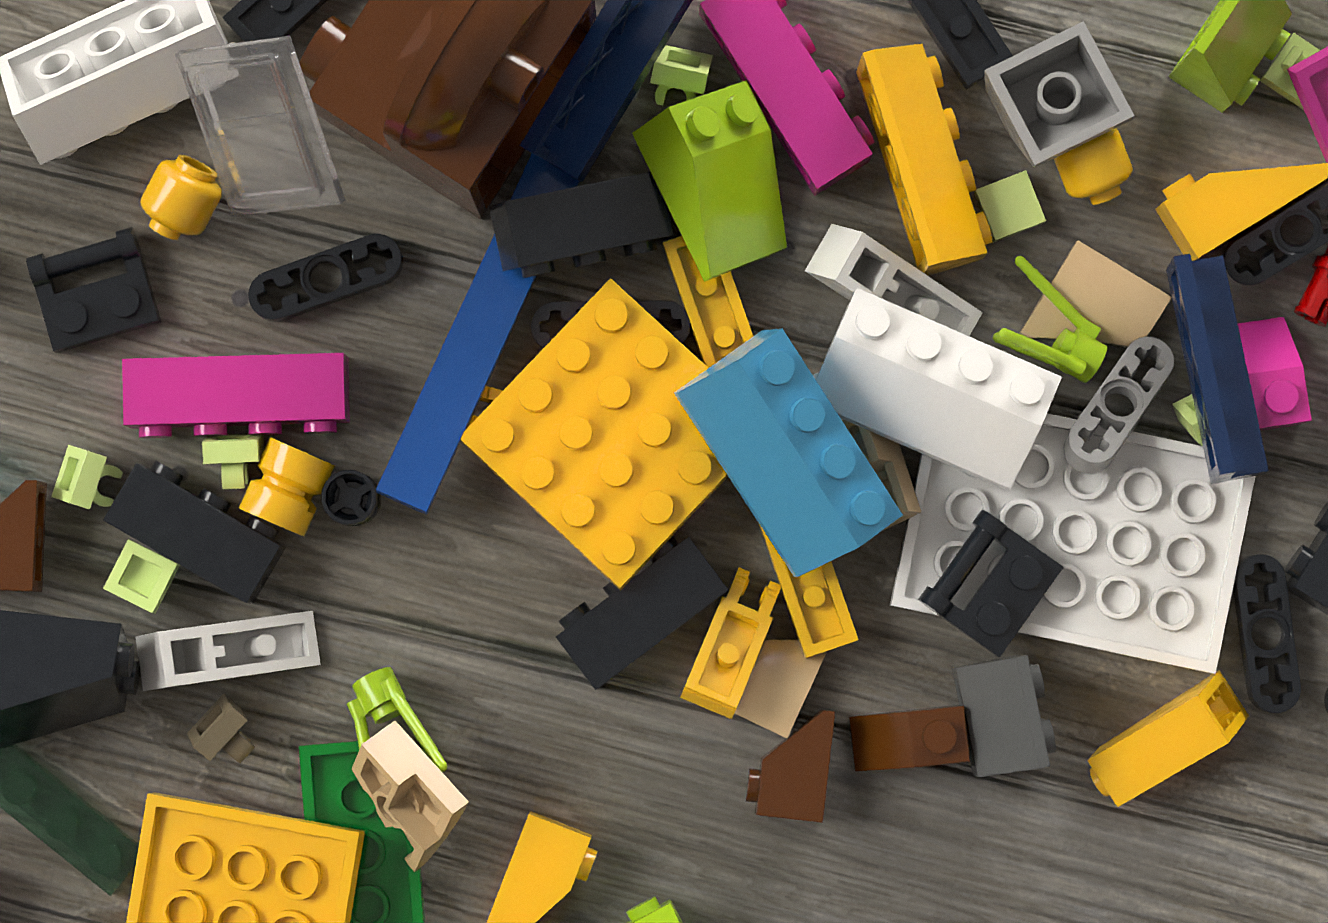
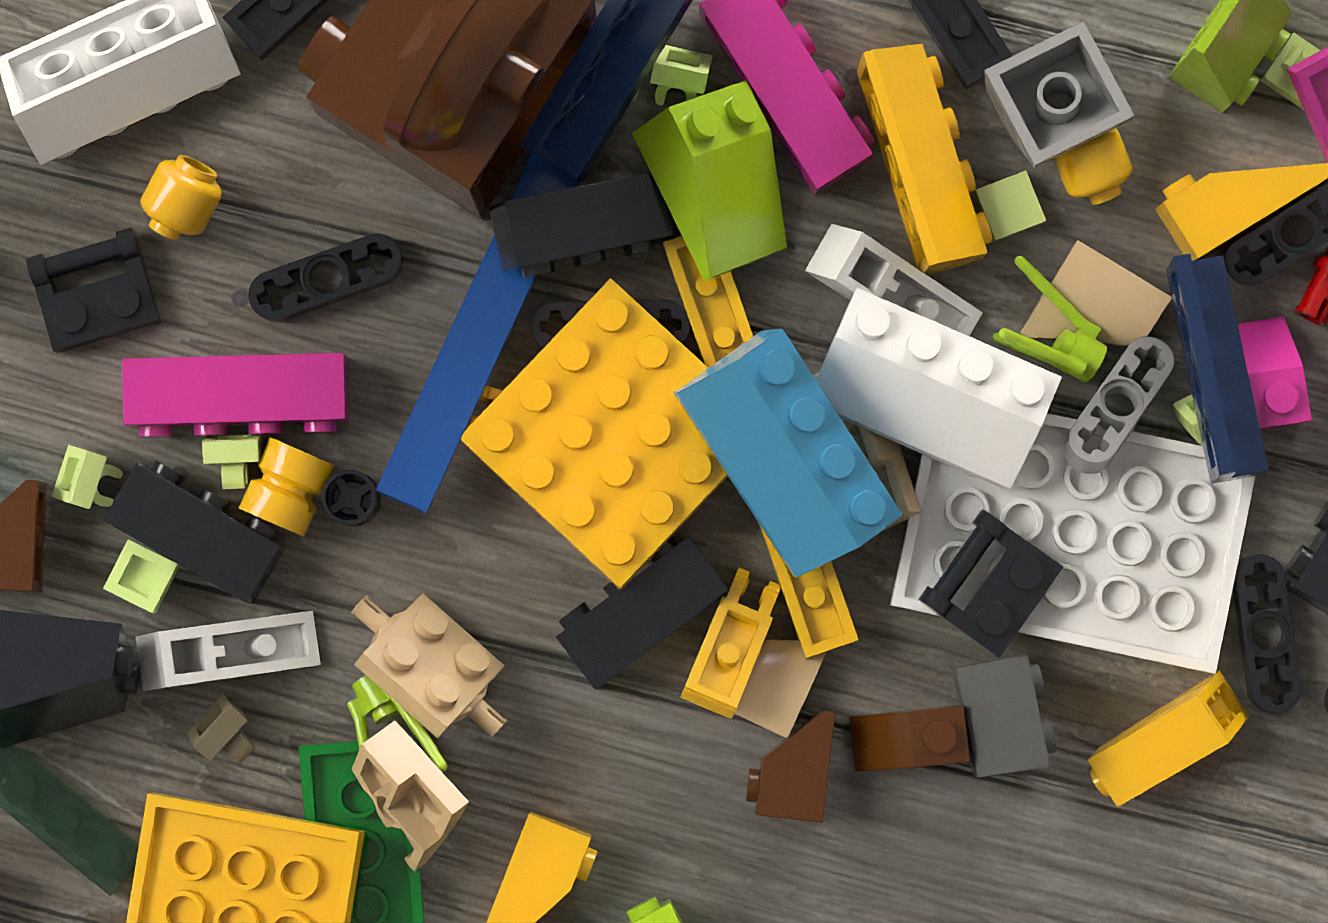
clear piece [175,36,346,216] -> none
none -> tan plate [351,593,507,739]

